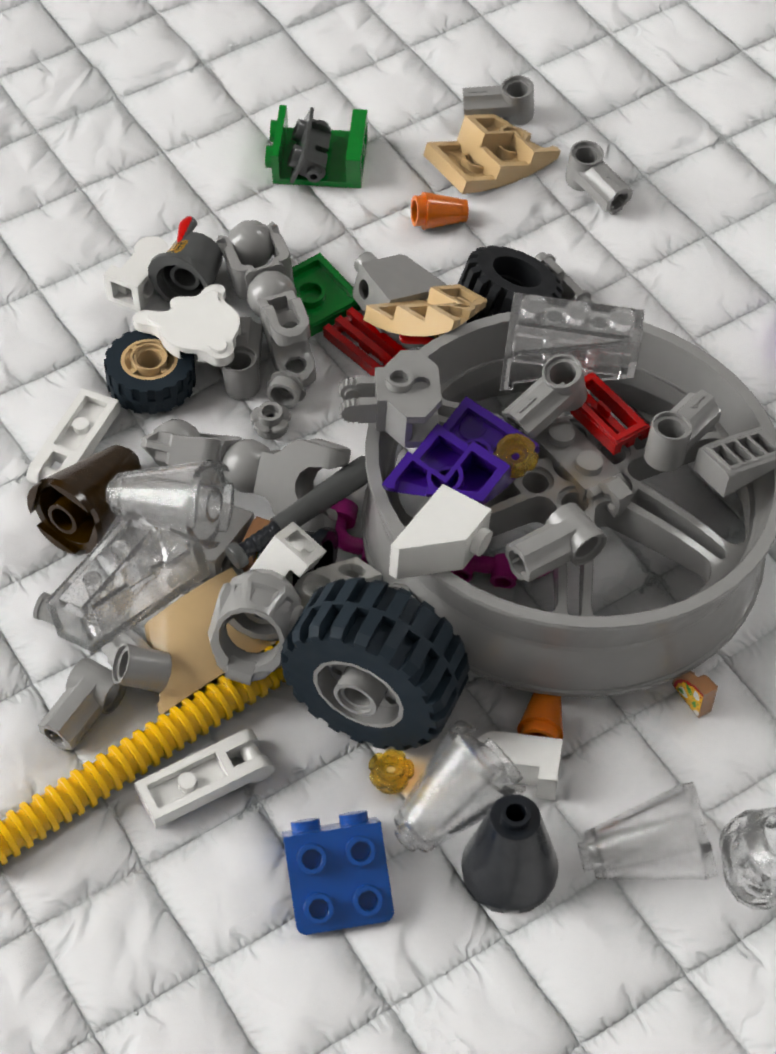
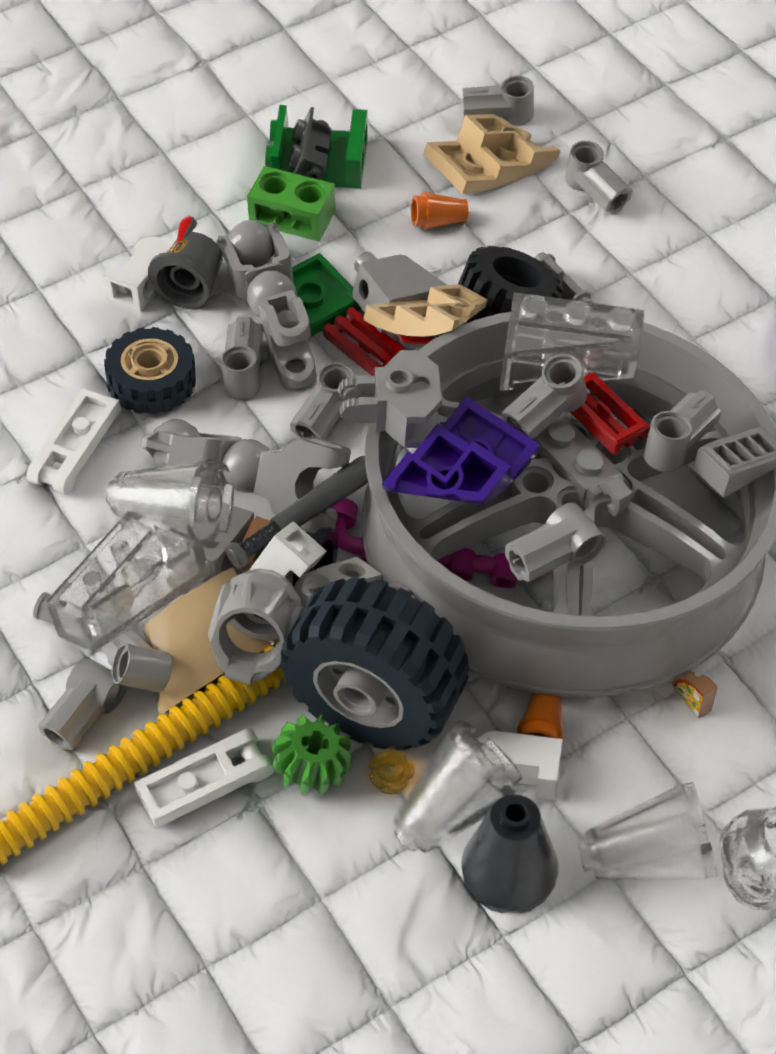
dark brown cone [27,445,142,554] -> none
white tile [133,284,241,367] -> none
light grey plate [250,401,291,440] -> none
light grey plate [267,371,306,409] -> none
blue bracket [282,810,394,935] -> none
white slope [389,484,493,579] -> none
clear yellow plate [493,433,539,478] -> none
none -> bright green brick [247,166,336,242]
none -> bright green gear [272,714,352,796]
none -> light grey piece [290,362,354,440]

